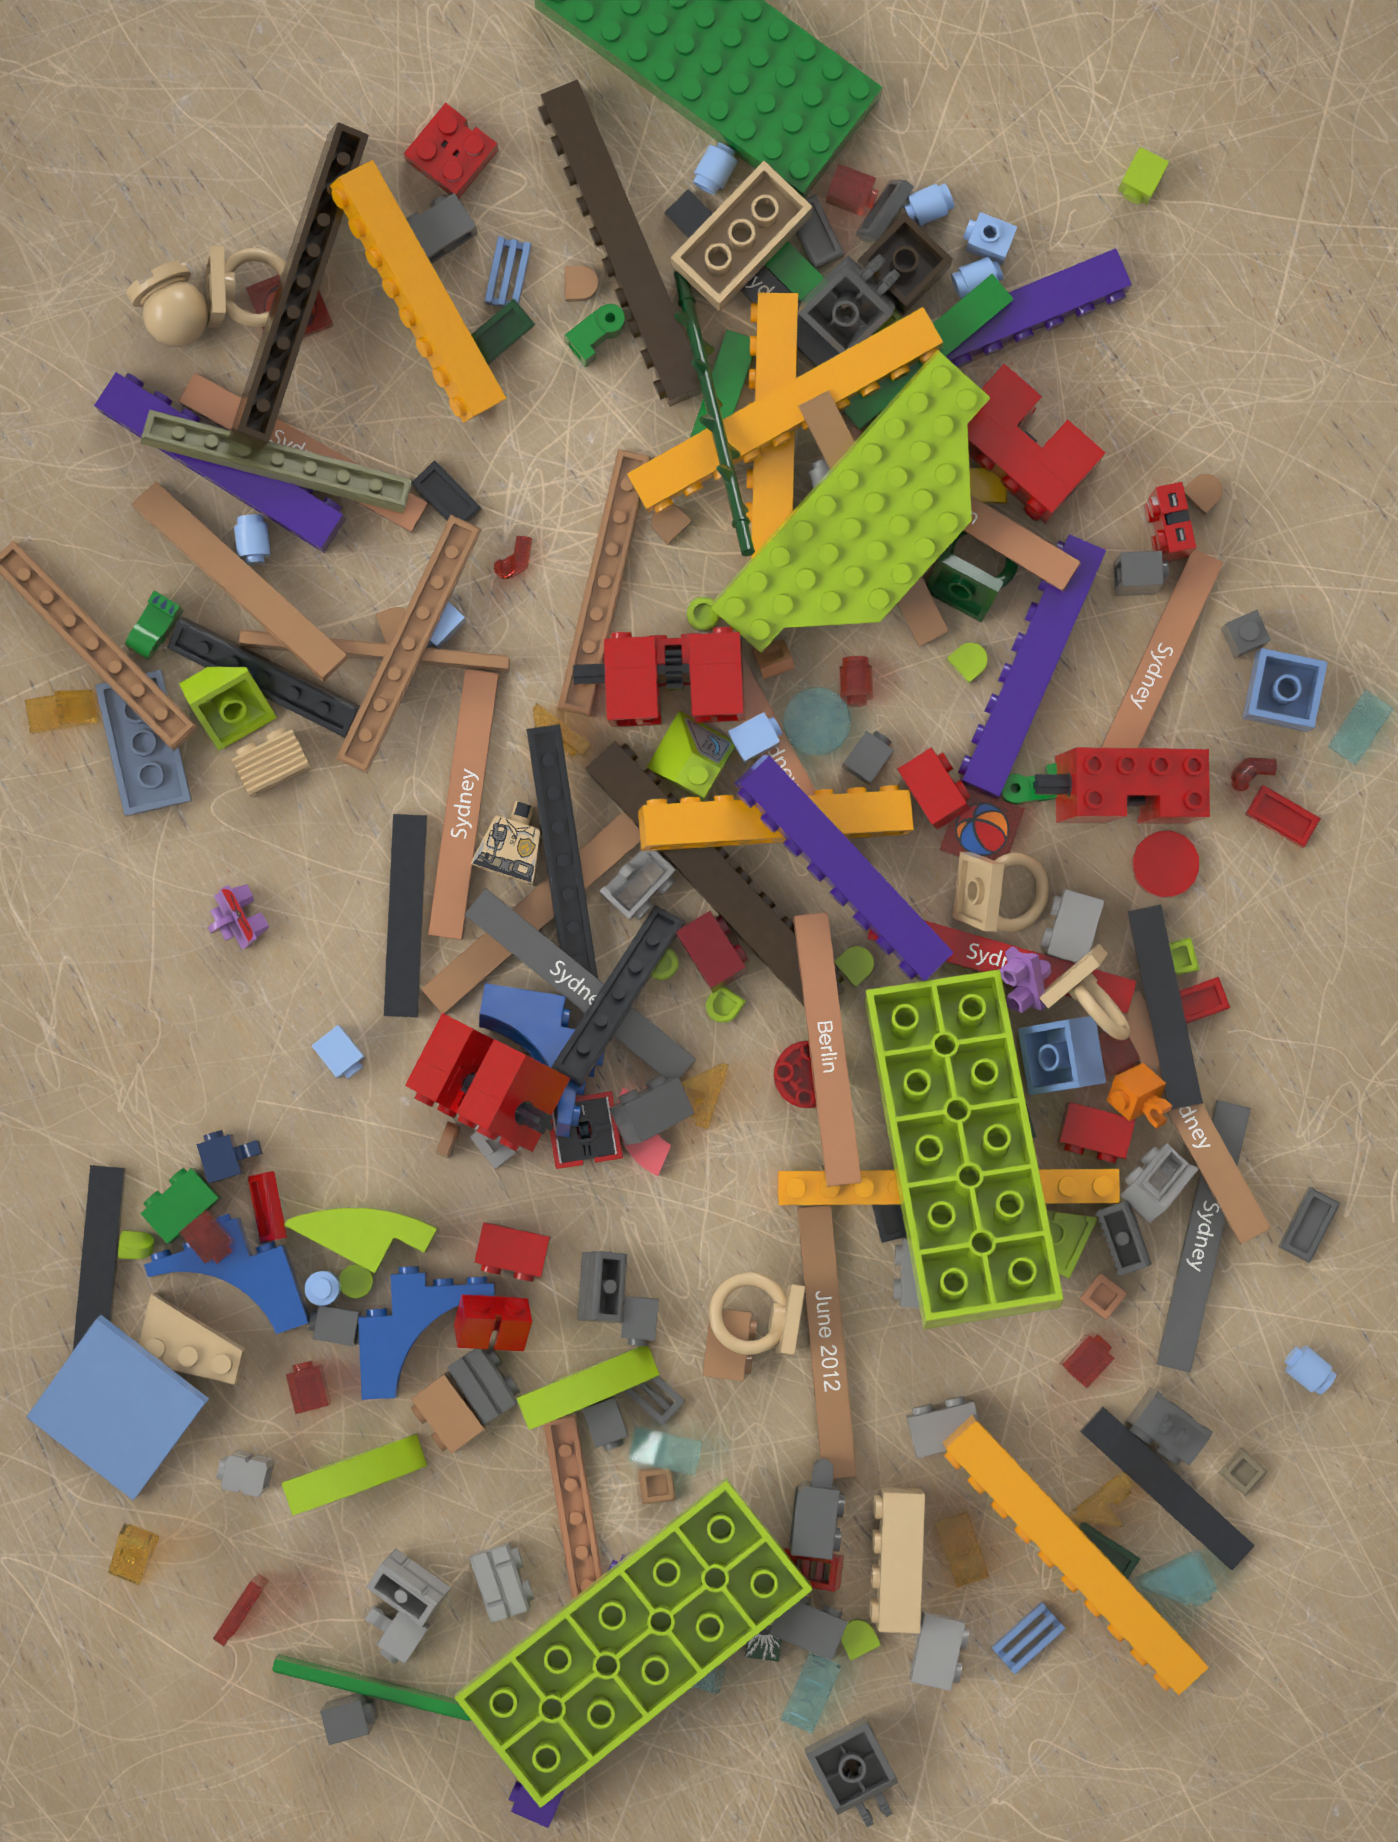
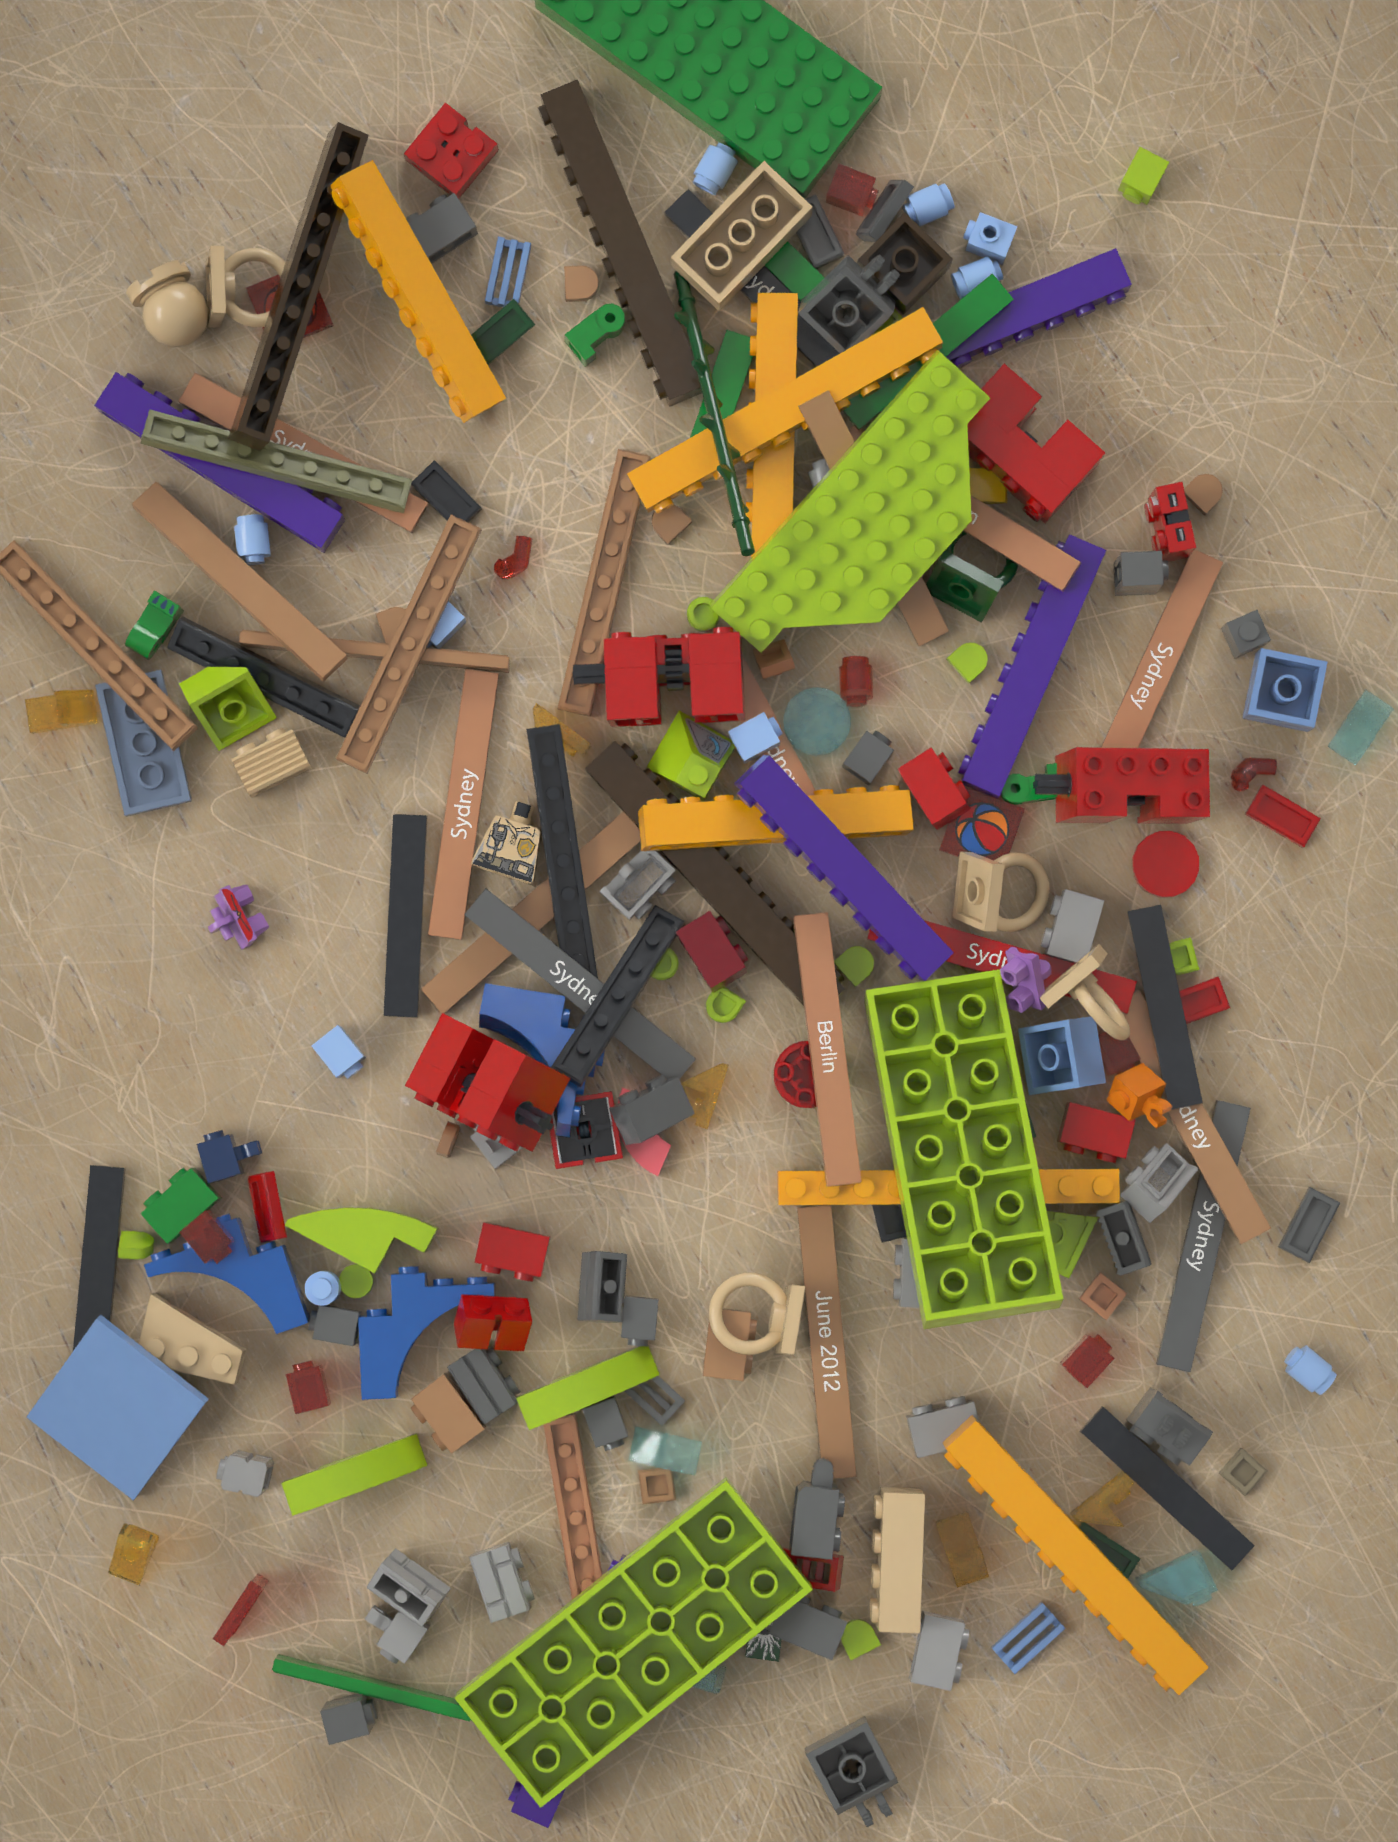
clear light blue slope [781,1652,841,1733] -> none

